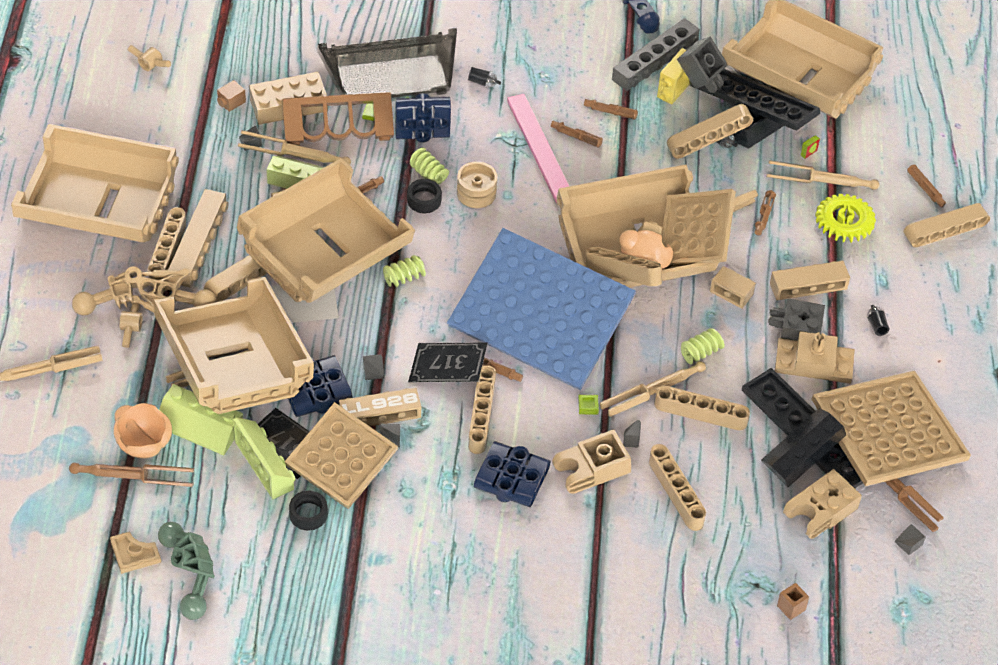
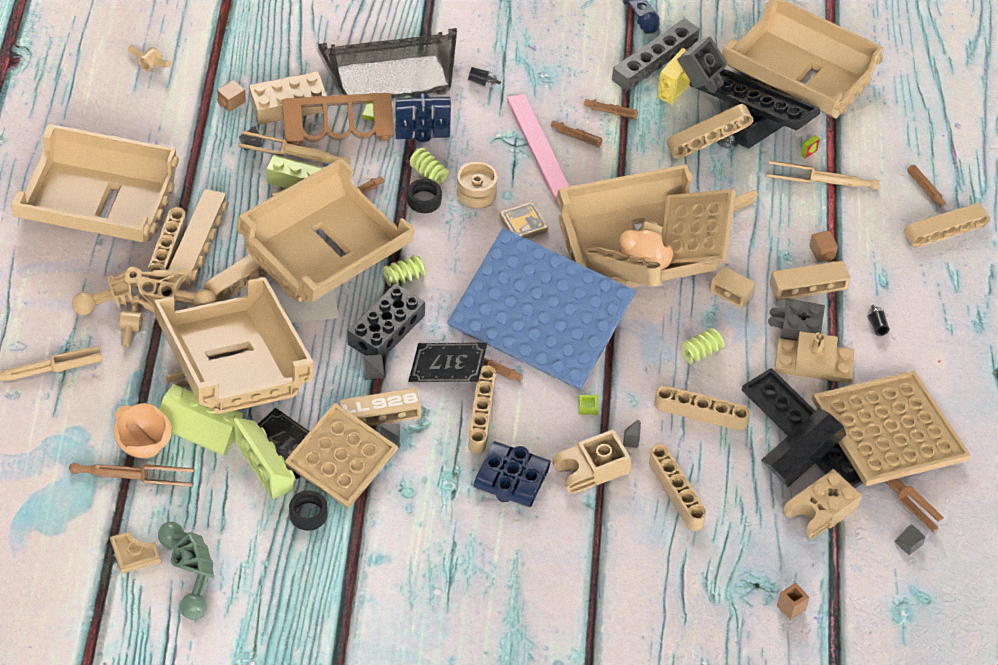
dark blue connector [287,355,353,418] -> none
tan piece [600,361,706,417] -> none
medium nougat piece [754,190,776,235] -> none
neon yellow gear [815,193,876,243] -> none
none -> black brick [347,284,425,359]
none -> tile [499,201,548,238]
none -> medium nougat brick [809,230,838,262]

